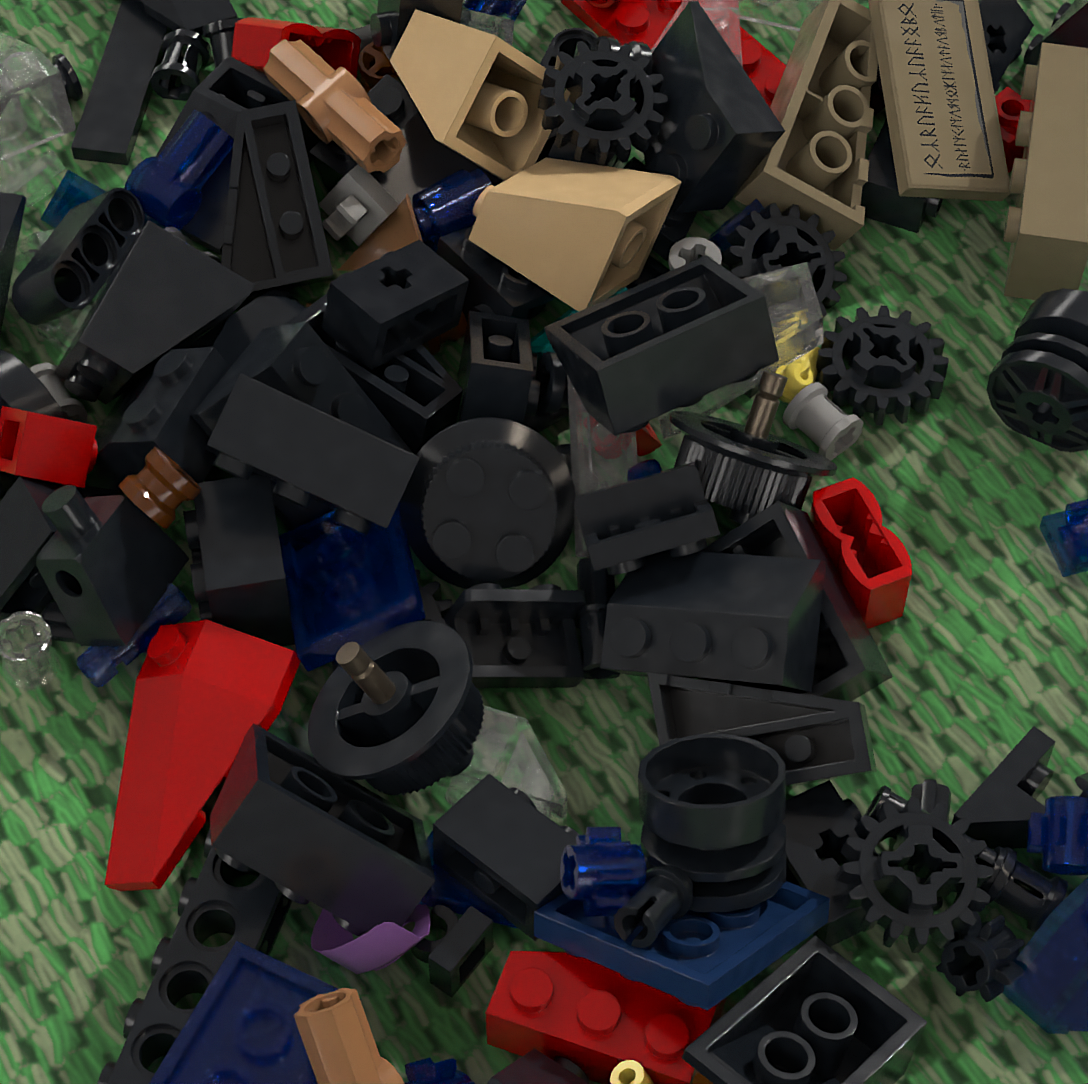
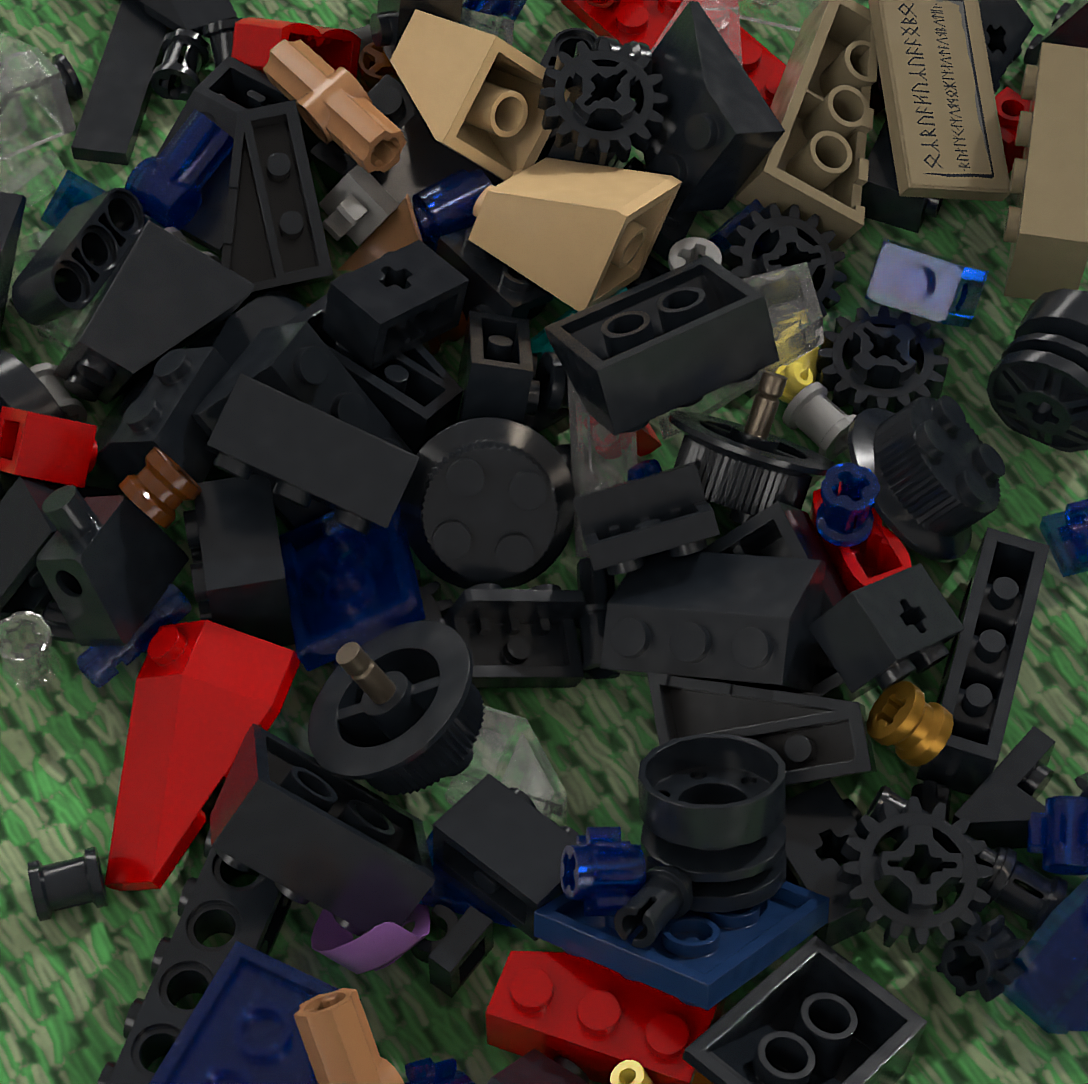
none -> black bush [28,847,108,921]
none -> black brick [808,563,965,694]
none -> clear blue bush [815,462,880,547]
none -> black piece [848,395,1005,563]
none -> clear blue torso [864,237,989,327]
none -> pearl gold wheel [866,681,954,767]
none -> black brick [916,527,1050,795]

